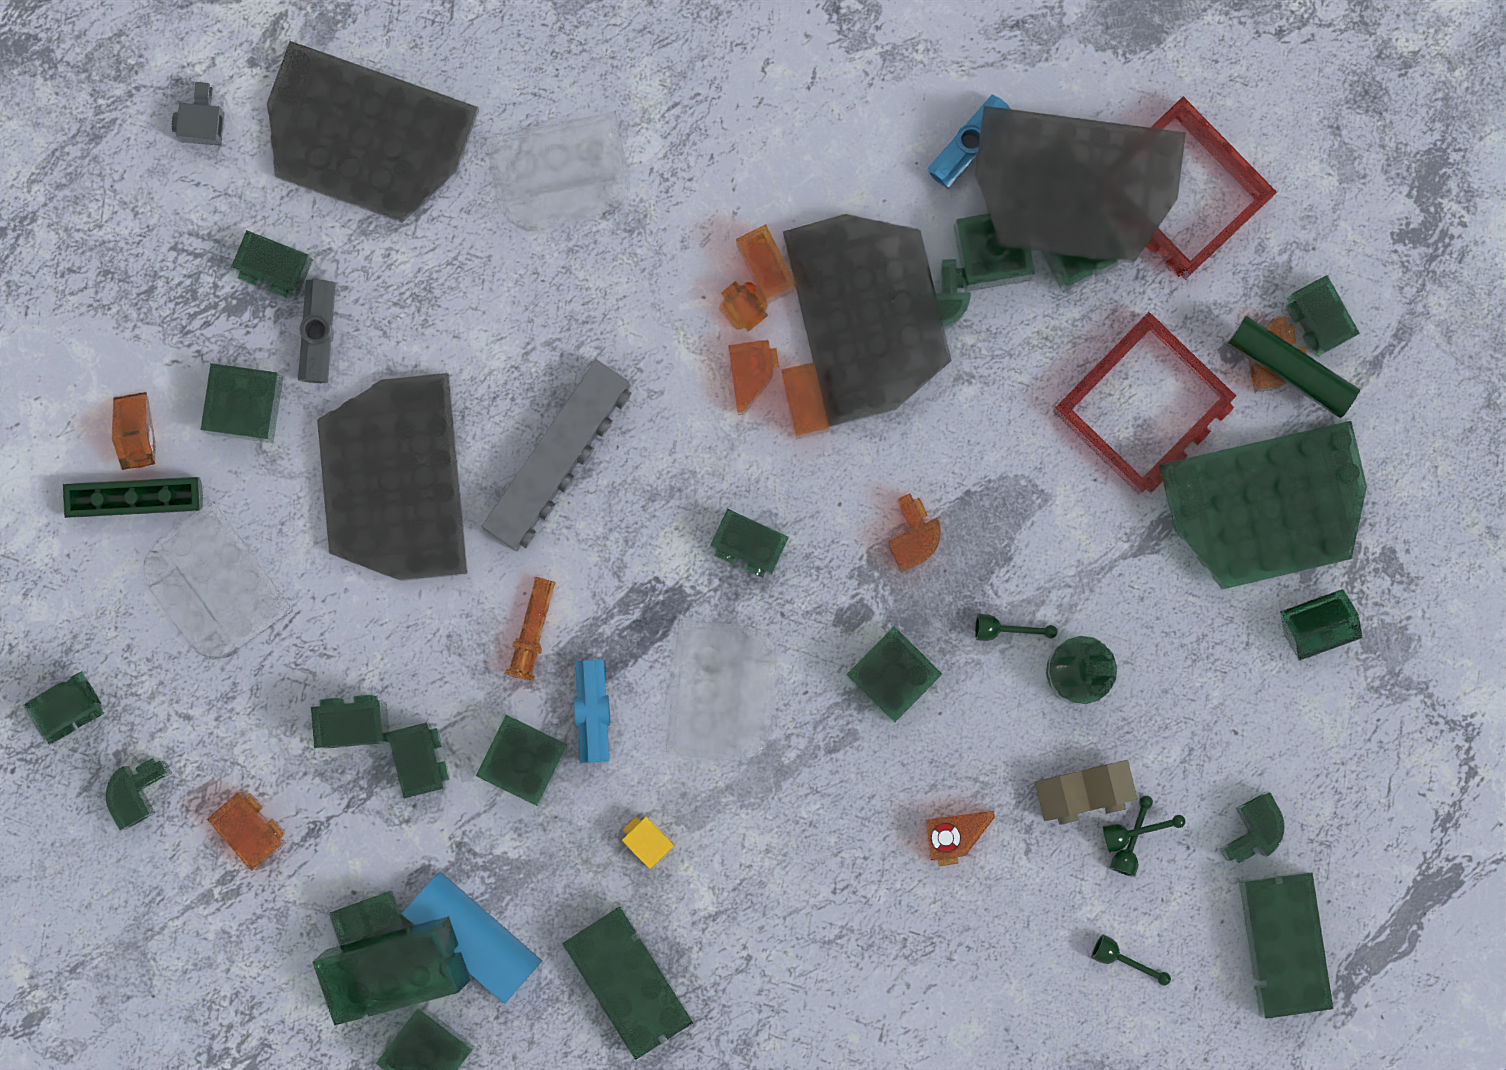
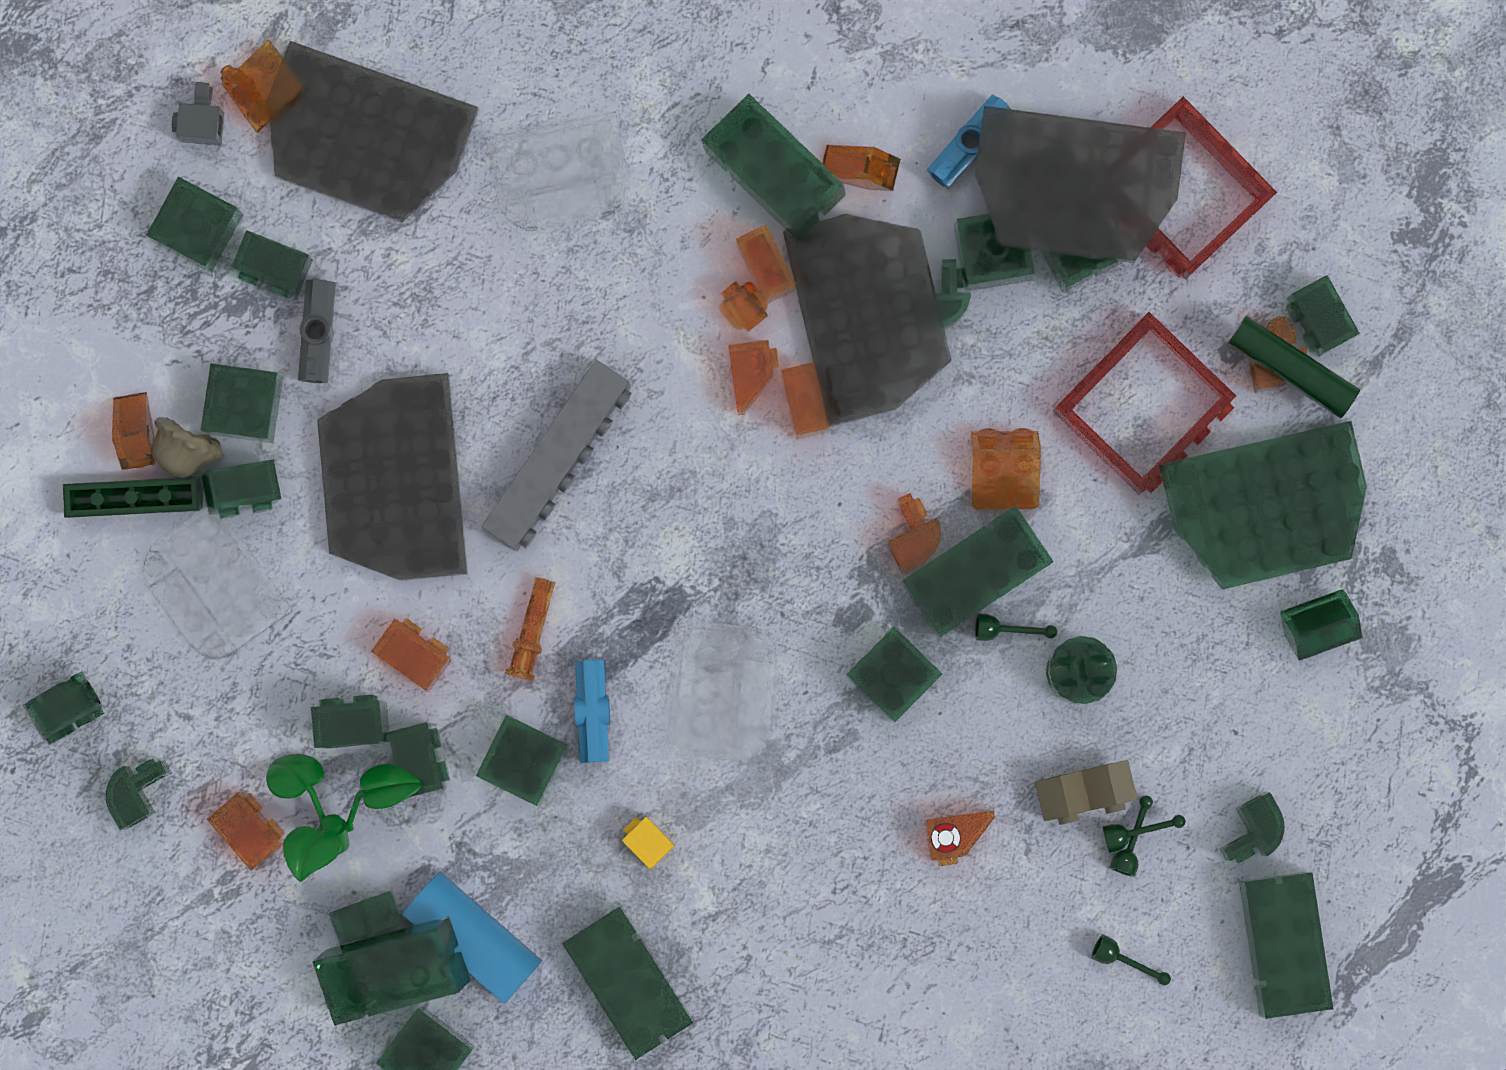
clear green brick [710,508,789,578] -> none
none -> clear green brick [146,176,244,273]
none -> dark tan hair [151,417,224,478]
none -> clear green brick [201,459,281,519]
none -> clear orange hinge [220,39,304,133]
none -> green plant [266,754,422,882]
none -> clear orange brick [371,618,452,692]
none -> clear green piece [701,93,846,242]
none -> clear orange slope [819,145,901,191]
none -> clear green piece [901,506,1054,639]
none -> clear orange bracket [971,428,1041,510]

